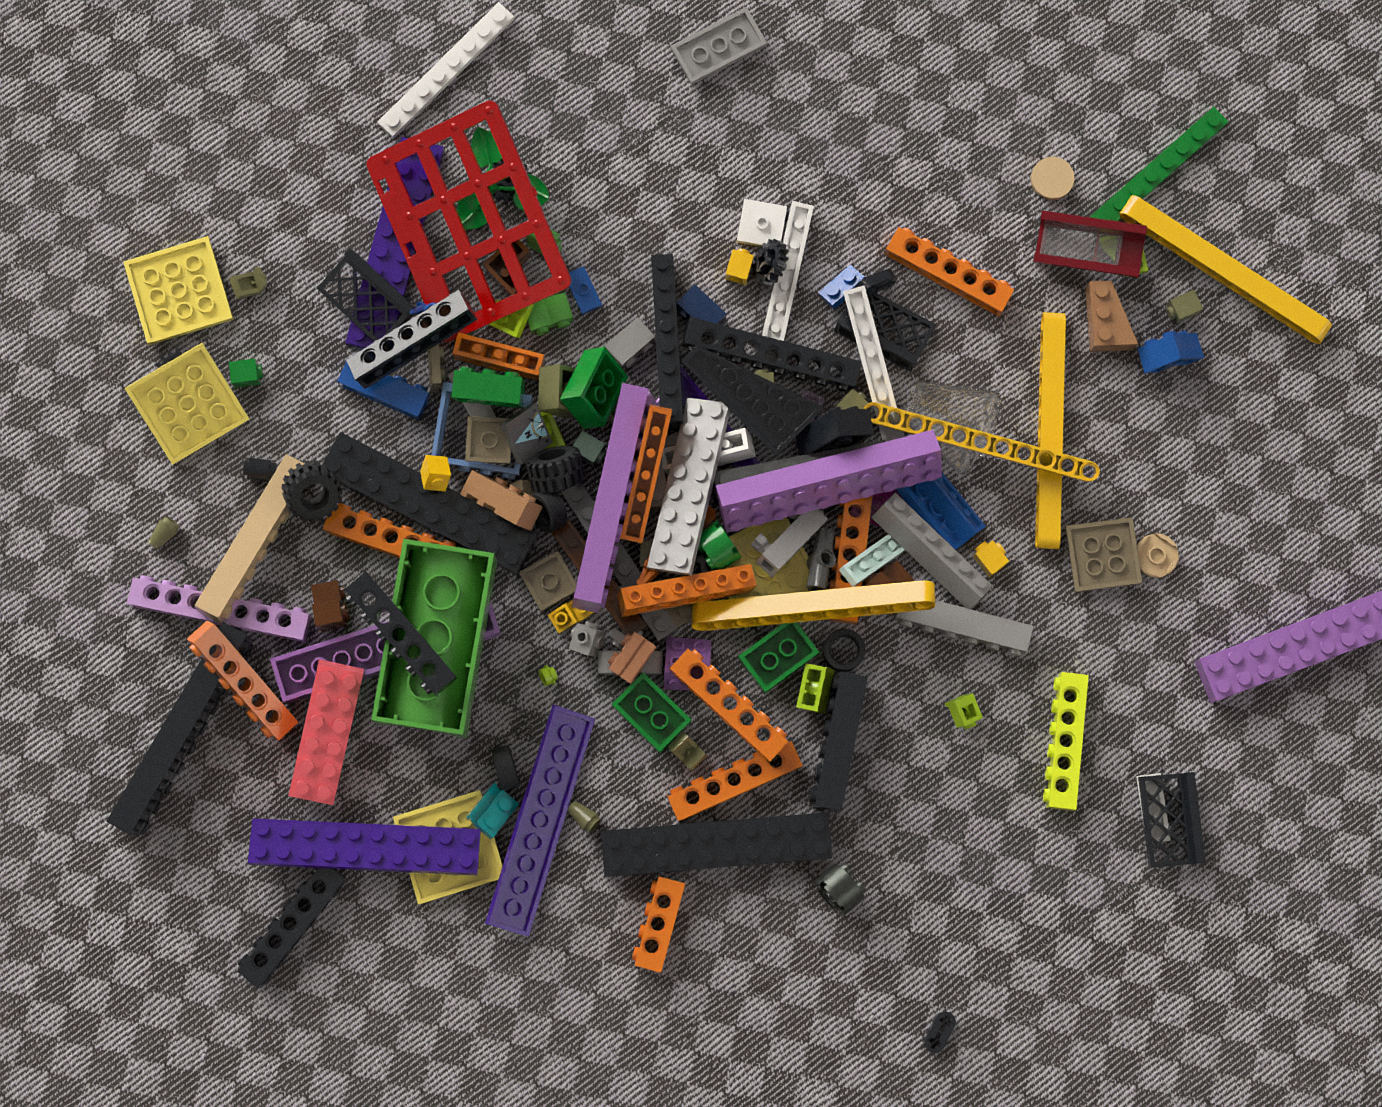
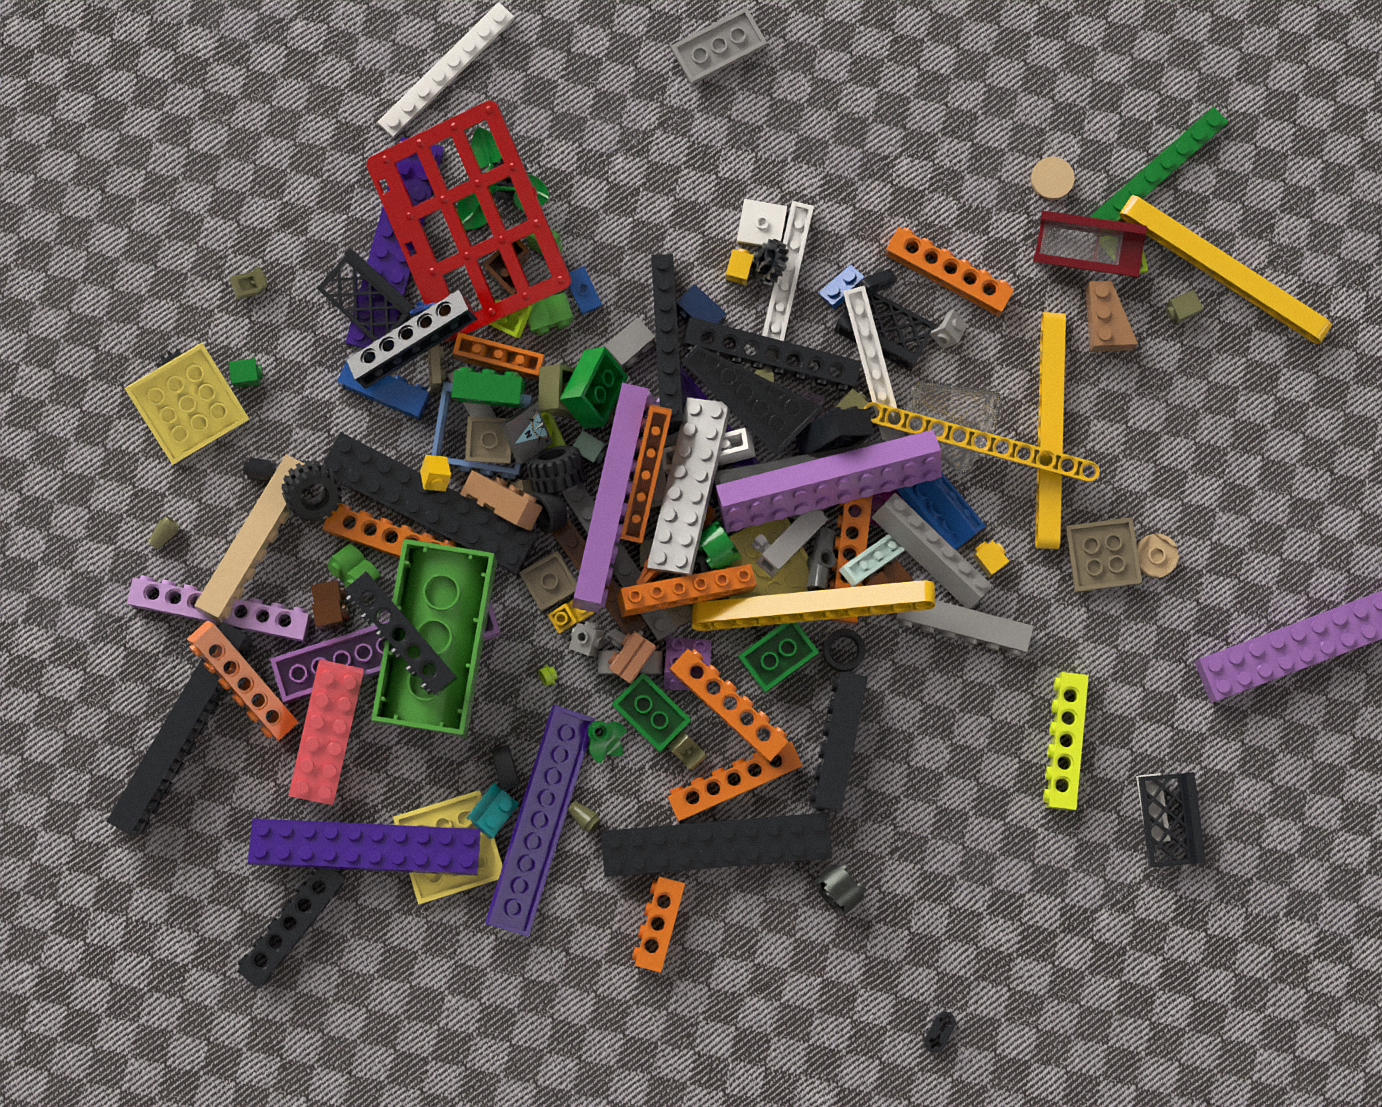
light yellow plate [123,236,234,345] -> none
lime brick [796,663,834,714] -> none
lime brick [945,693,983,730] -> none
blue brick [1137,331,1204,373] -> none
none -> bright green brick [327,543,380,588]
none -> green plate [588,721,627,763]
none -> light grey bracket [930,310,968,349]

